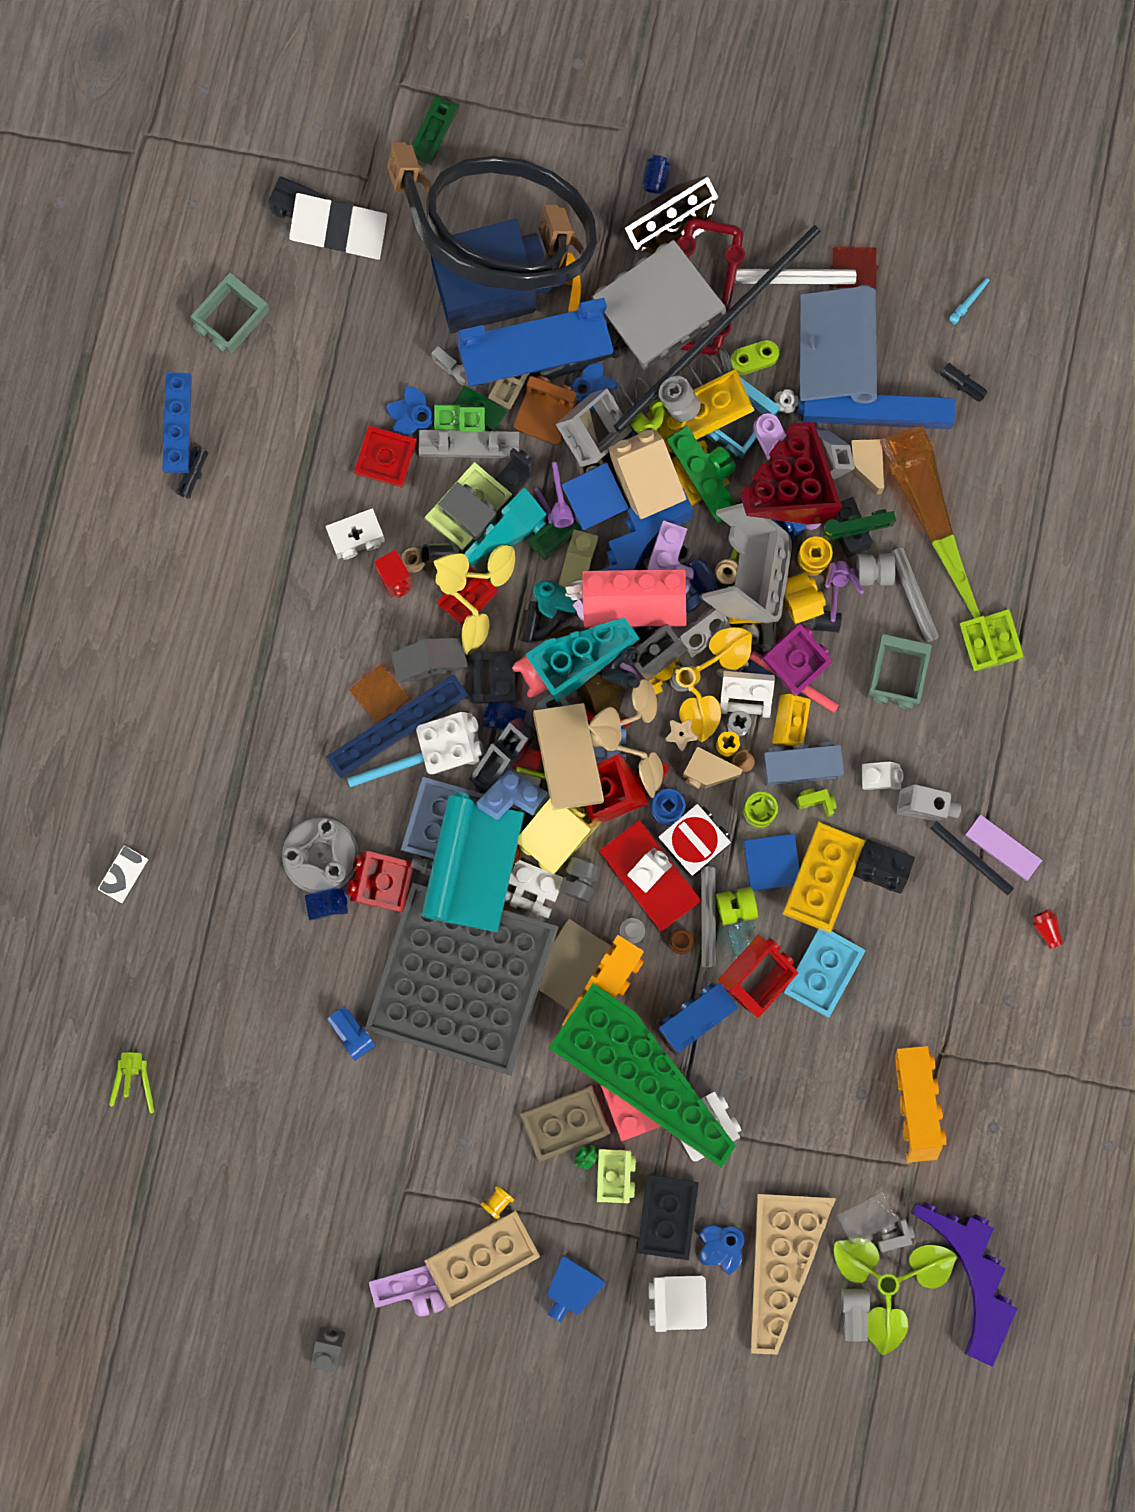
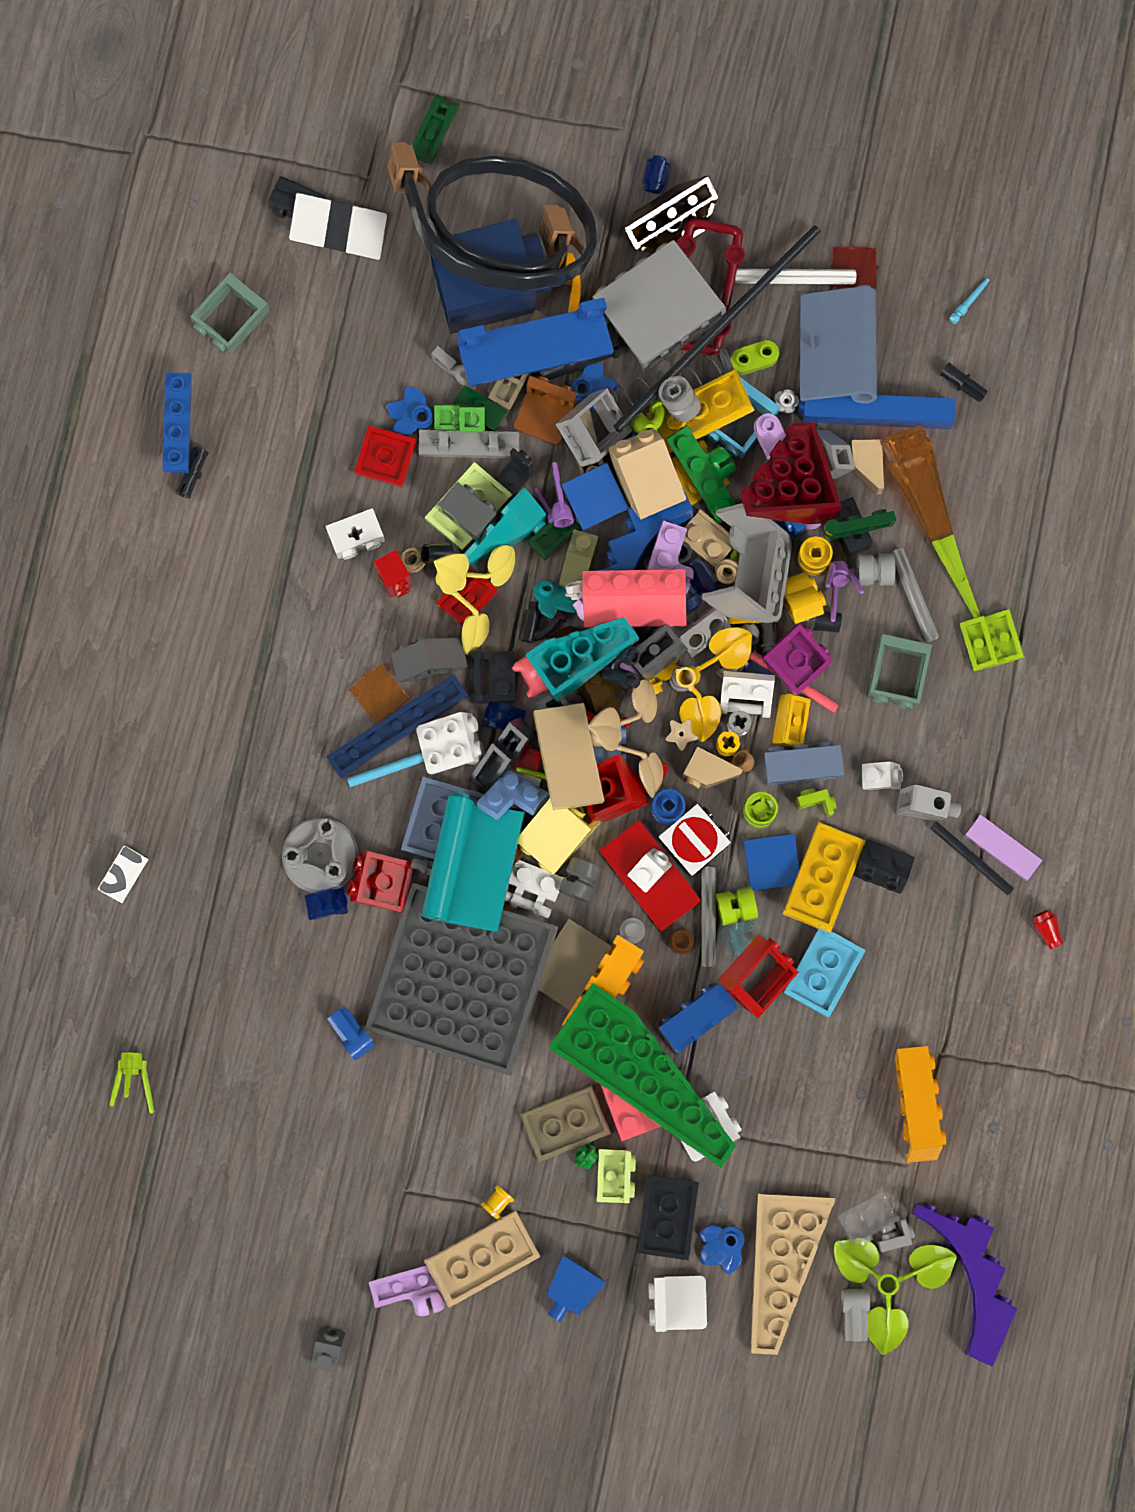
none -> tan plate [684,509,733,569]

